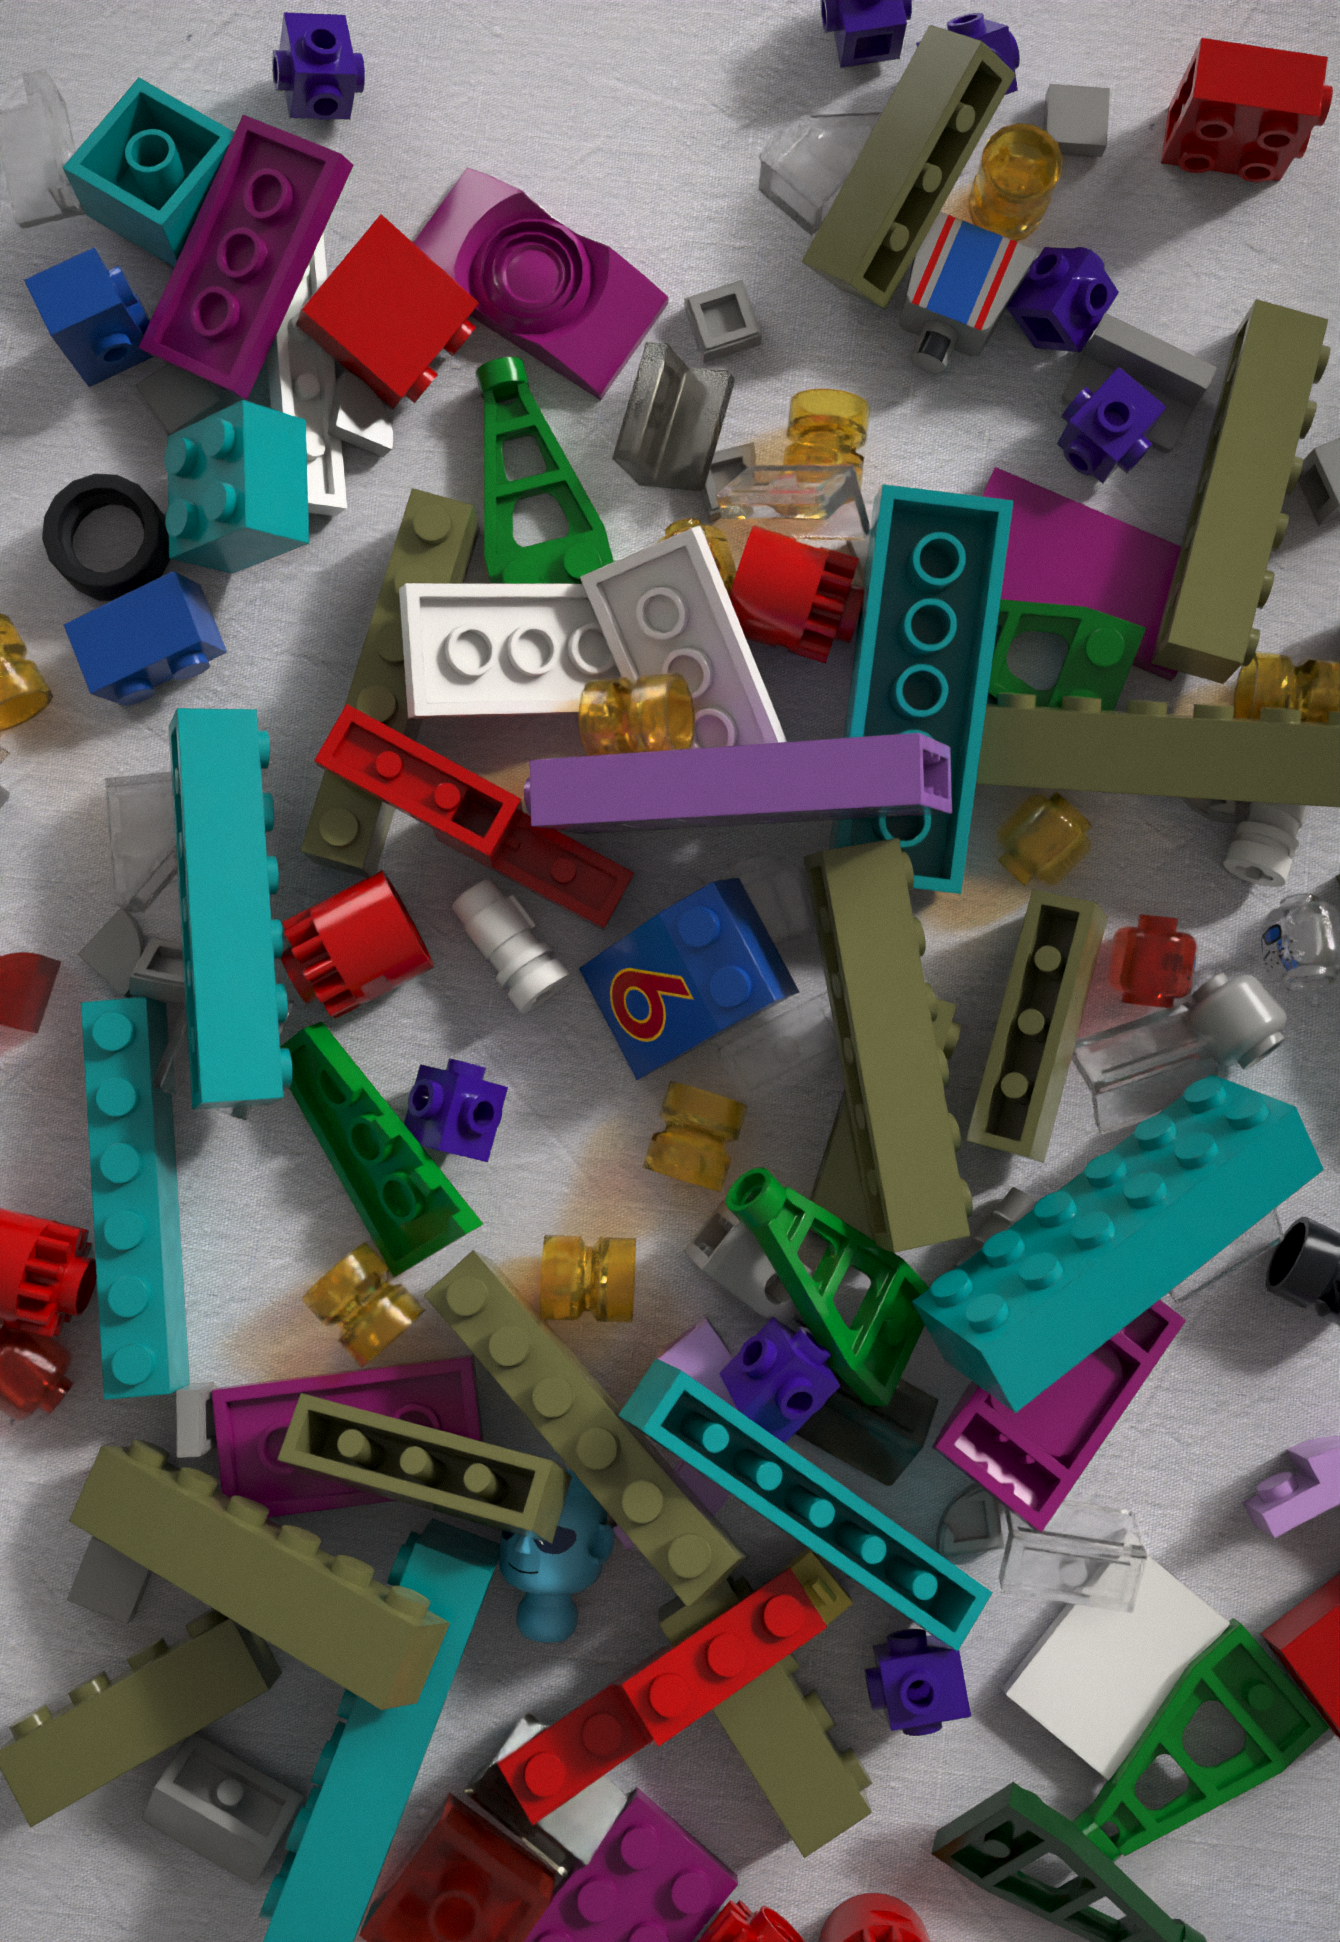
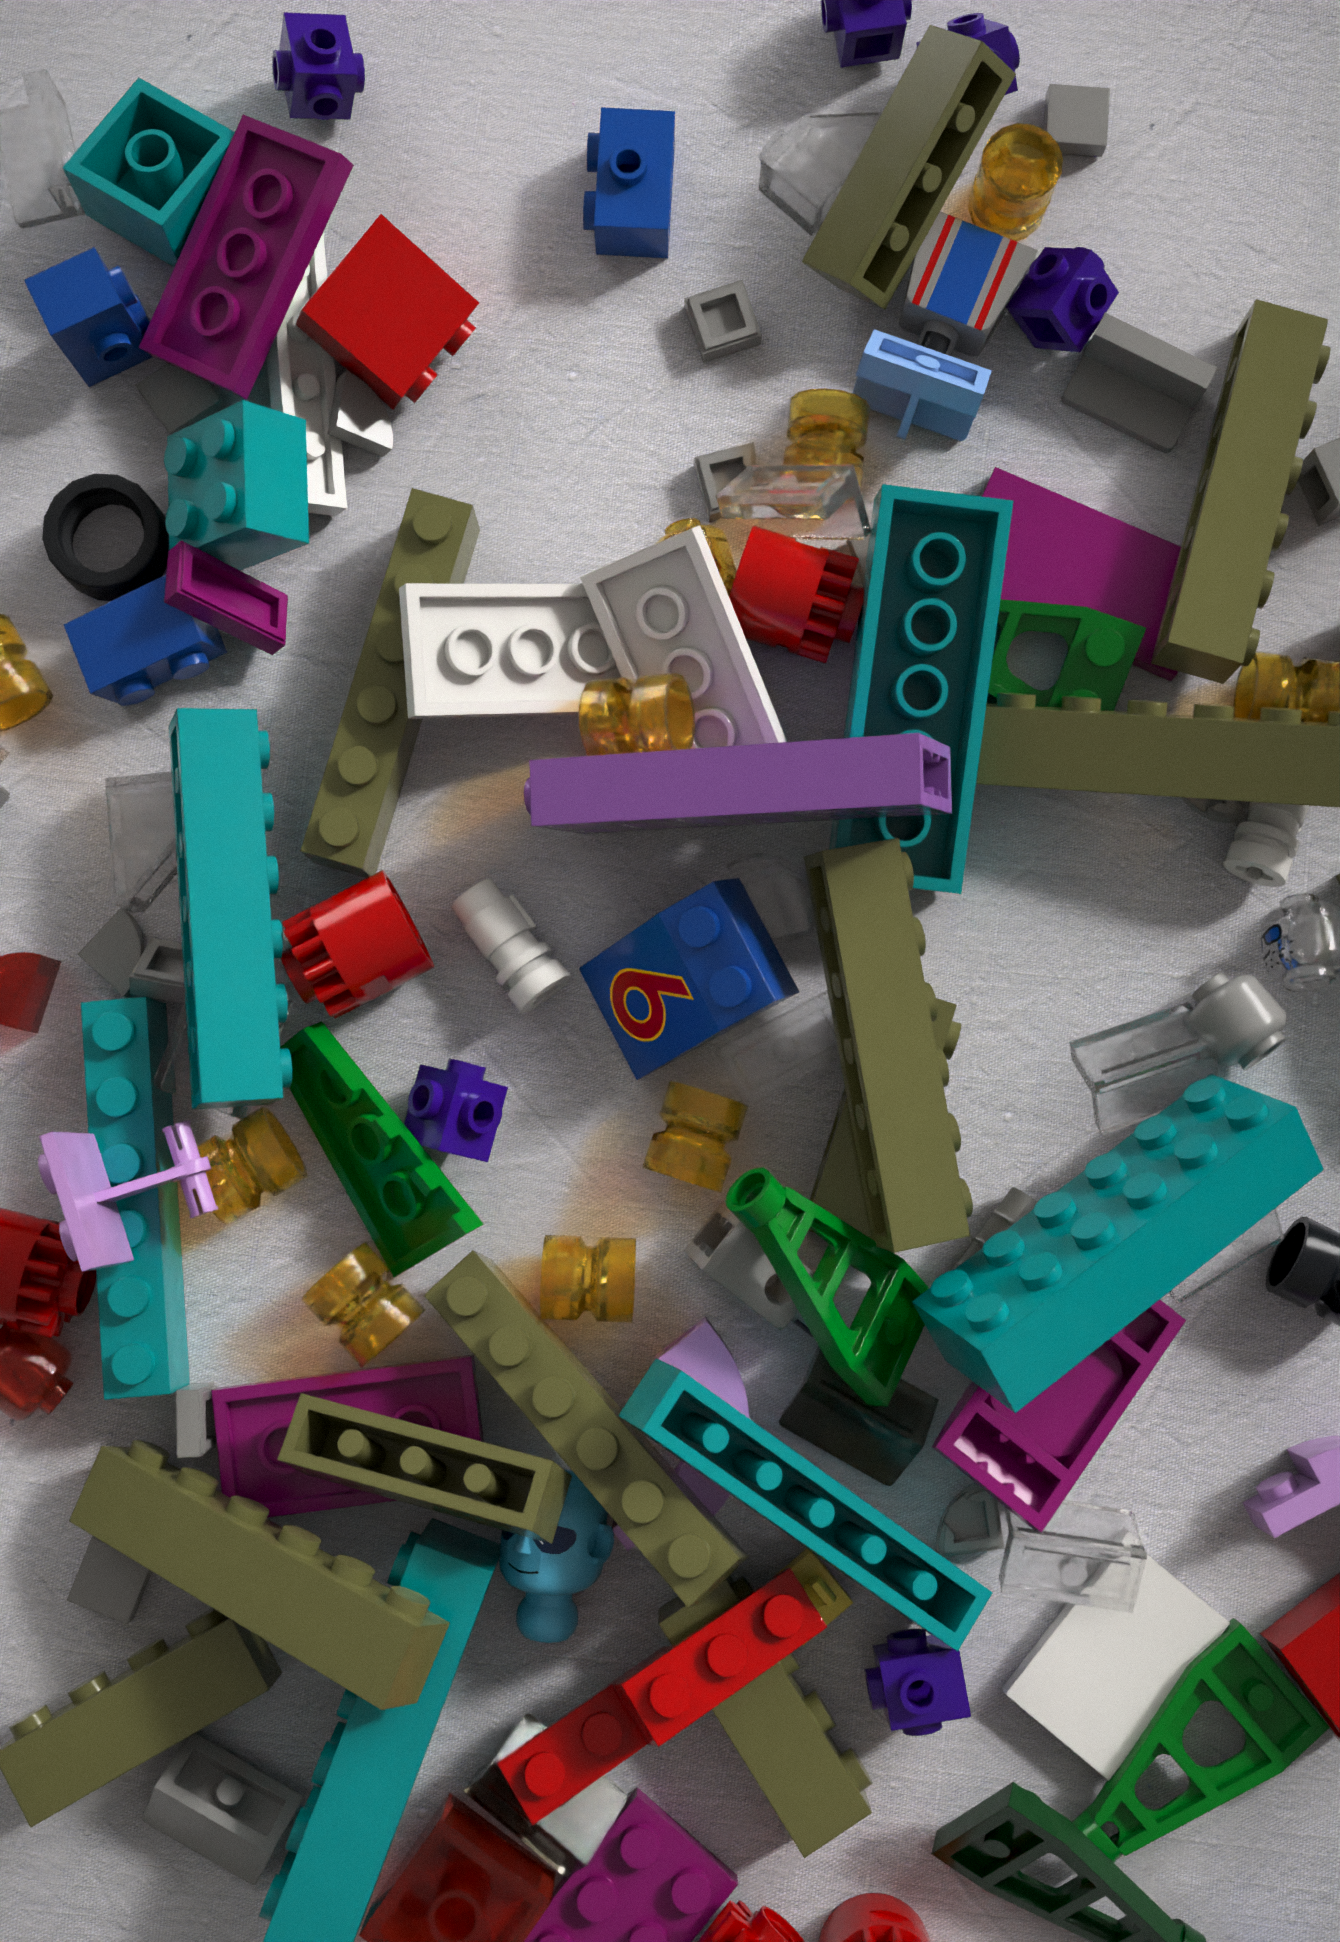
red bracket [314,704,635,931] -> none
magenta slope [413,167,669,400] -> none
green plate [475,357,614,584] -> none
clear smoke panel [612,342,735,491] -> none
dark purple brick [719,1317,840,1443] -> none
olive brick [966,889,1108,1163] -> none
clear yellow head [996,792,1093,887] -> none
dark purple brick [1057,367,1167,484] -> none
clear red head [1108,914,1198,1008] -> none
red brick [1161,38,1333,183] -> none
none -> lavender plate [38,1120,218,1272]
none -> magenta tile [164,540,288,655]
none -> clear yellow wheel [197,1106,308,1225]
none -> blue brick [583,107,675,258]
none -> light blue panel [851,329,992,441]

